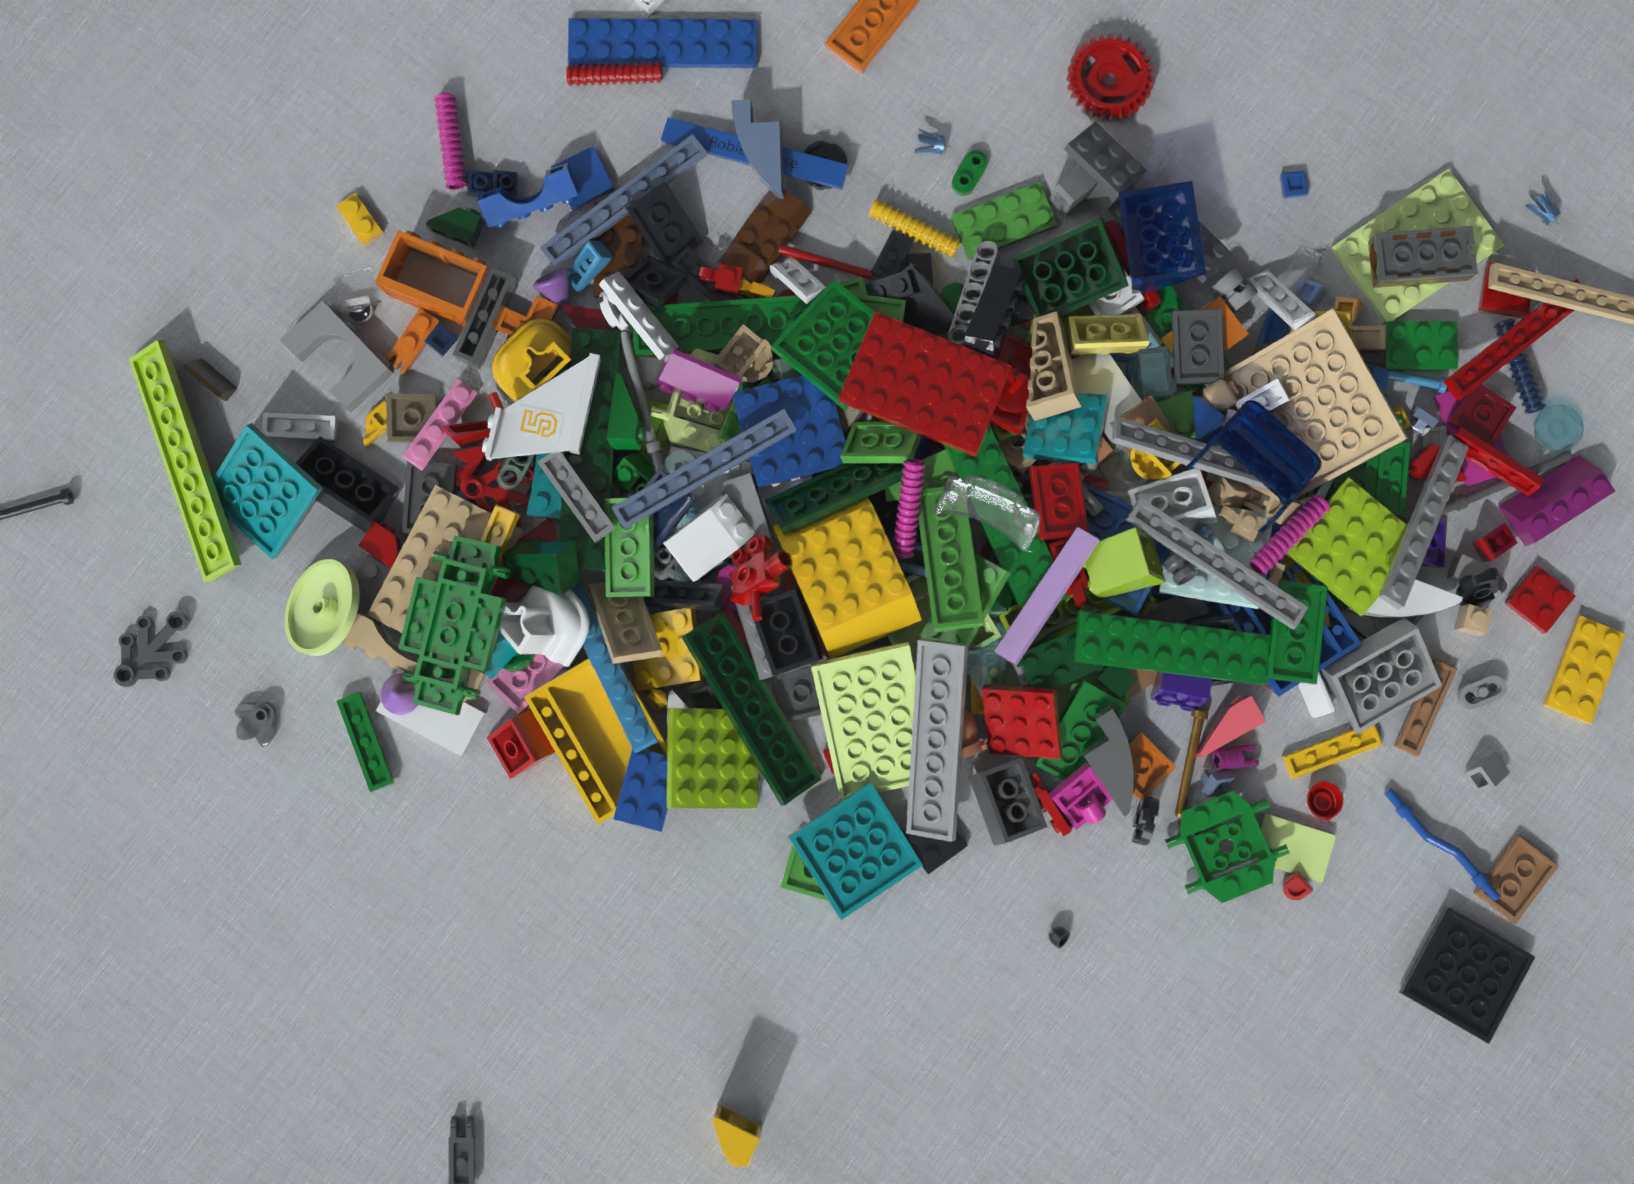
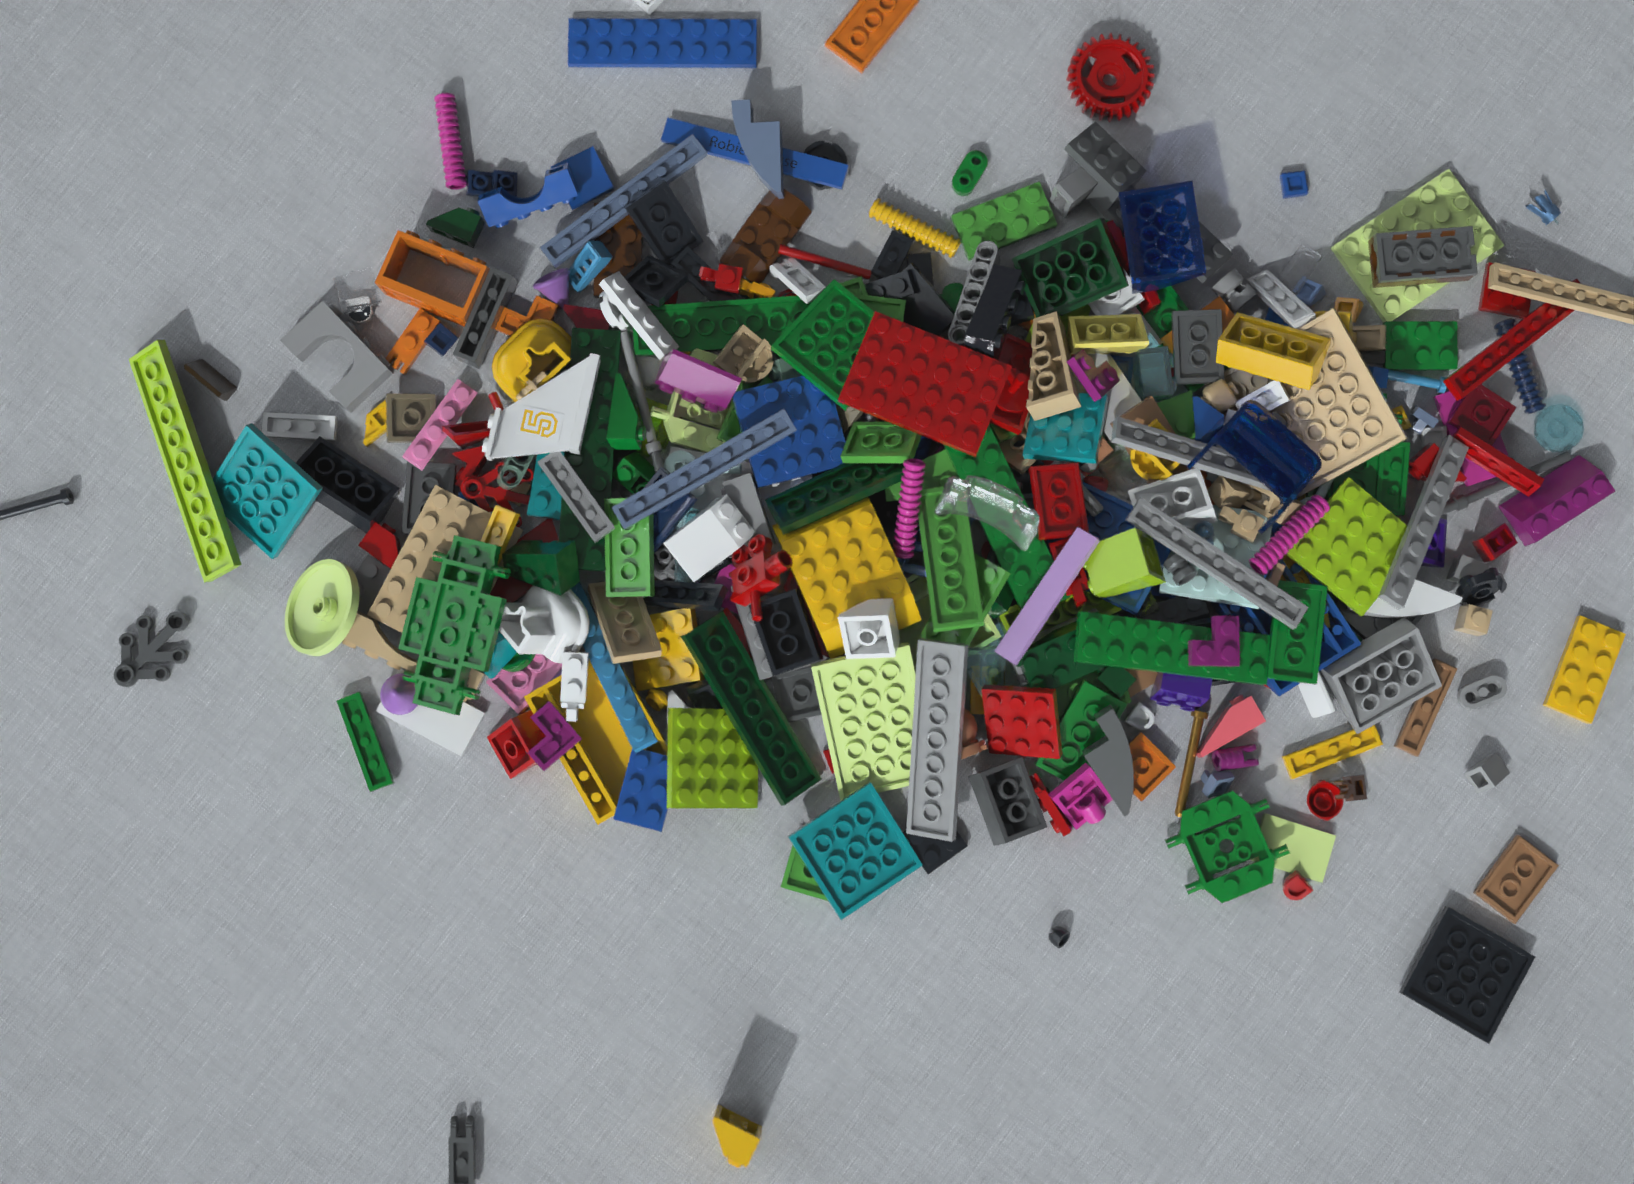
dark grey plate [234,702,276,747] -> none
yellow plate [336,193,383,246] -> none
red piece [566,61,662,86] -> none
flat silver piece [914,128,951,155] -> none
black plate [1131,795,1160,846] -> none
blue bar [1384,788,1501,902] -> none
red plate [1505,565,1576,634] -> none
none -> tan hand [516,371,547,400]
none -> magenta plate [527,701,582,771]
none -> white hinge [560,651,589,721]
none -> white slope [838,598,900,659]
none -> magenta plate [1067,349,1120,402]
none -> white tile [1124,701,1154,731]
none -> magenta plate [1188,616,1240,667]
none -> yellow slope [1216,312,1331,390]
none -> reddish brown plate [1333,775,1367,802]

